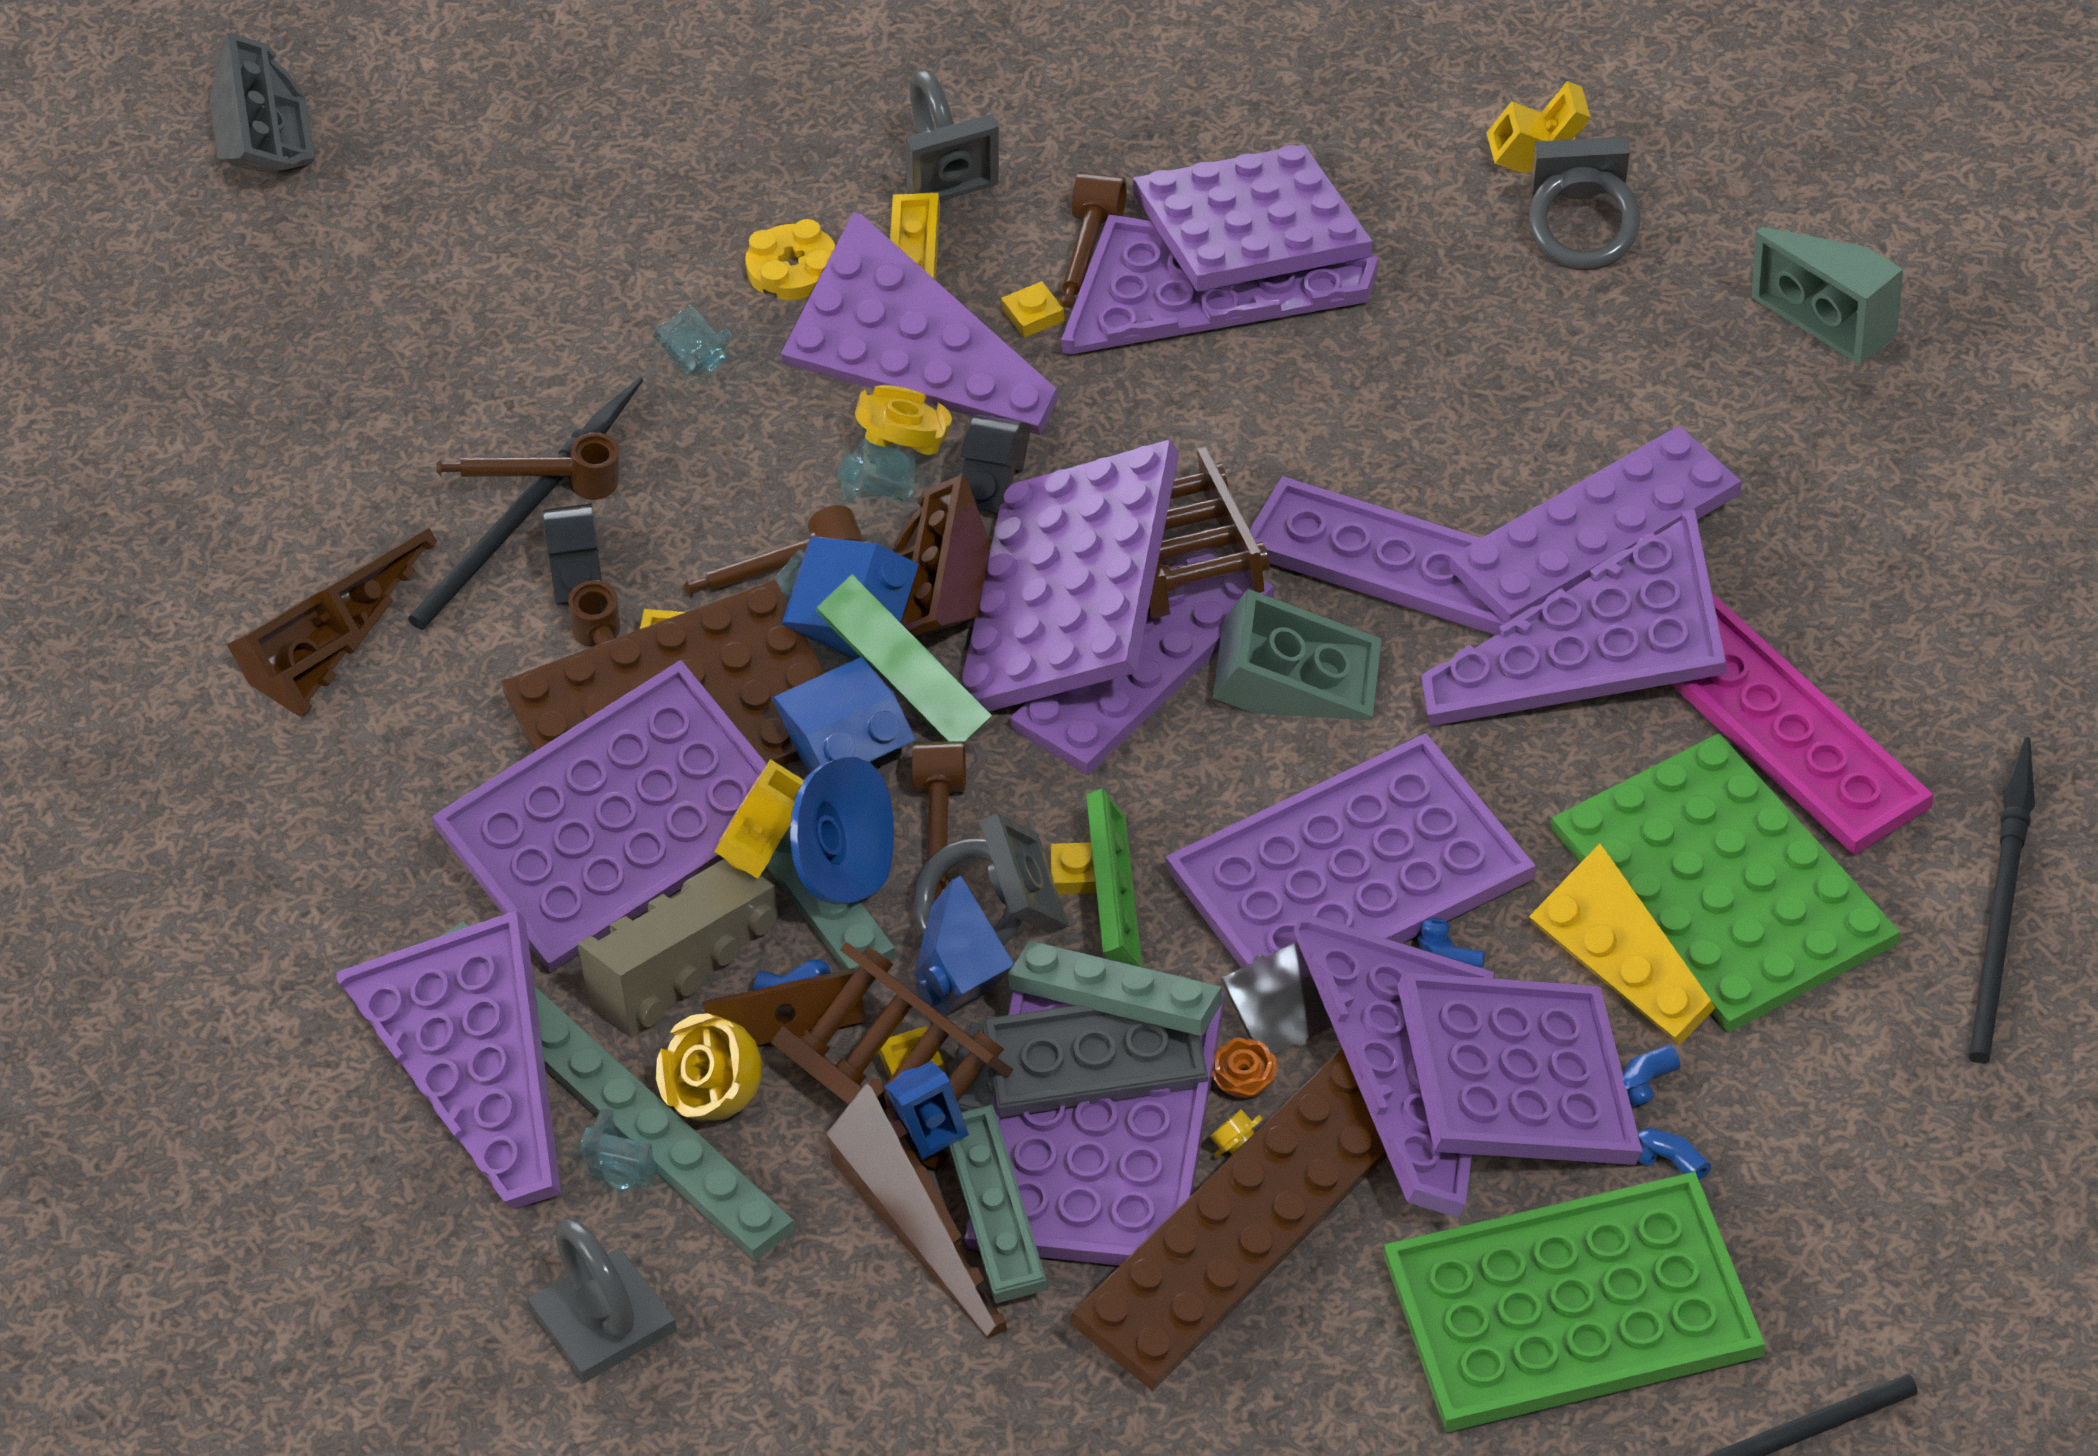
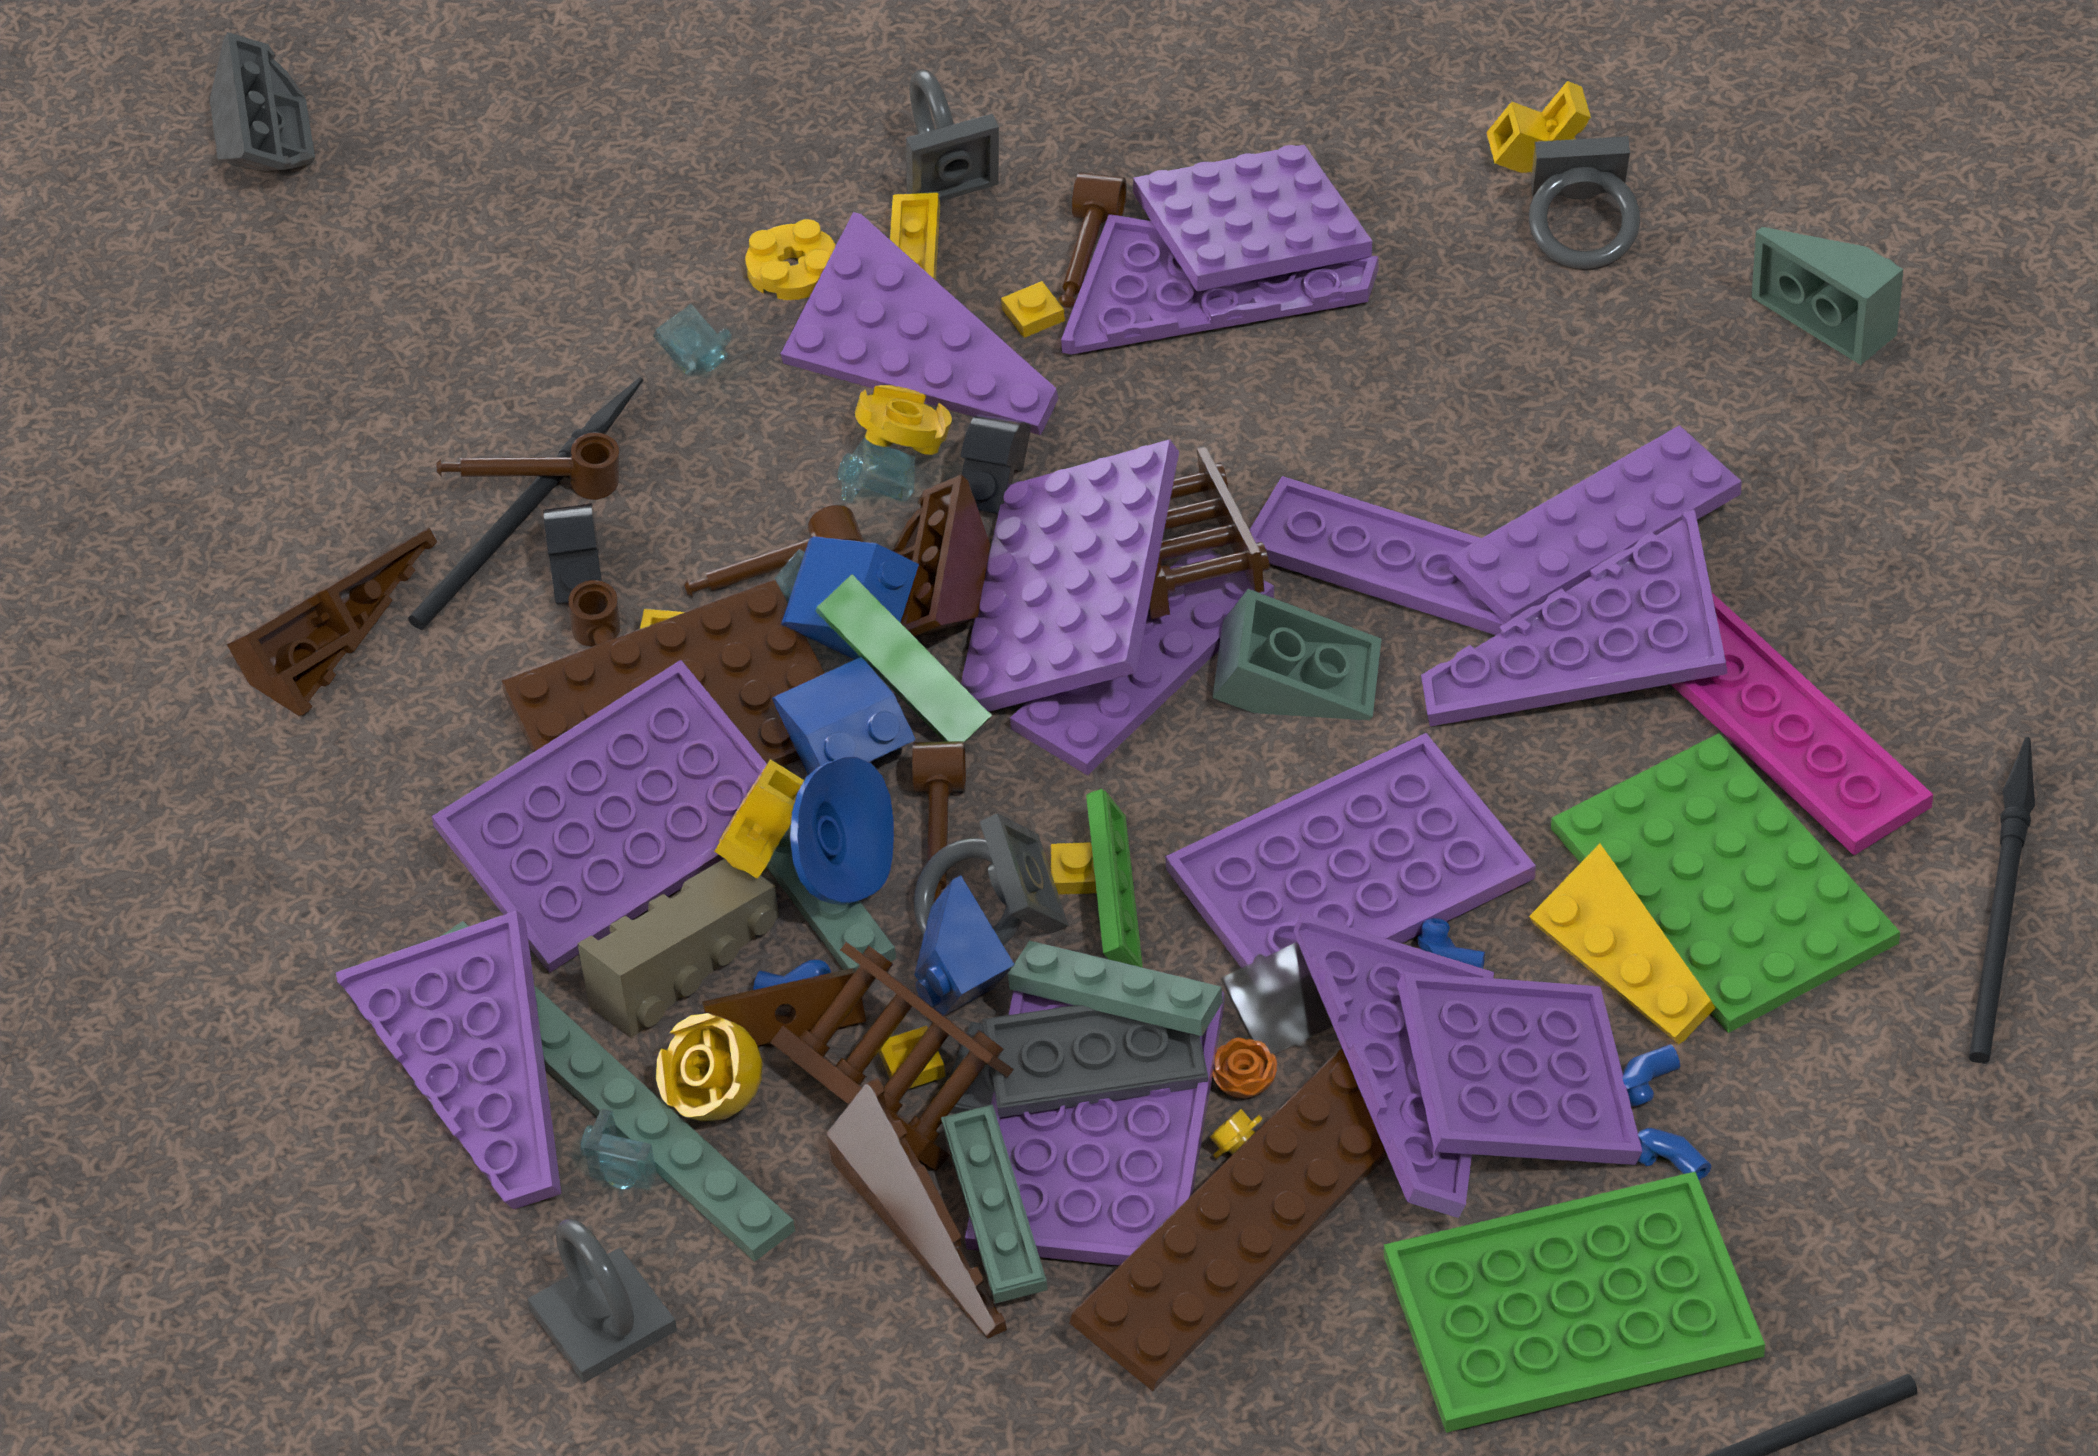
blue slope [884,1061,969,1160] -> none

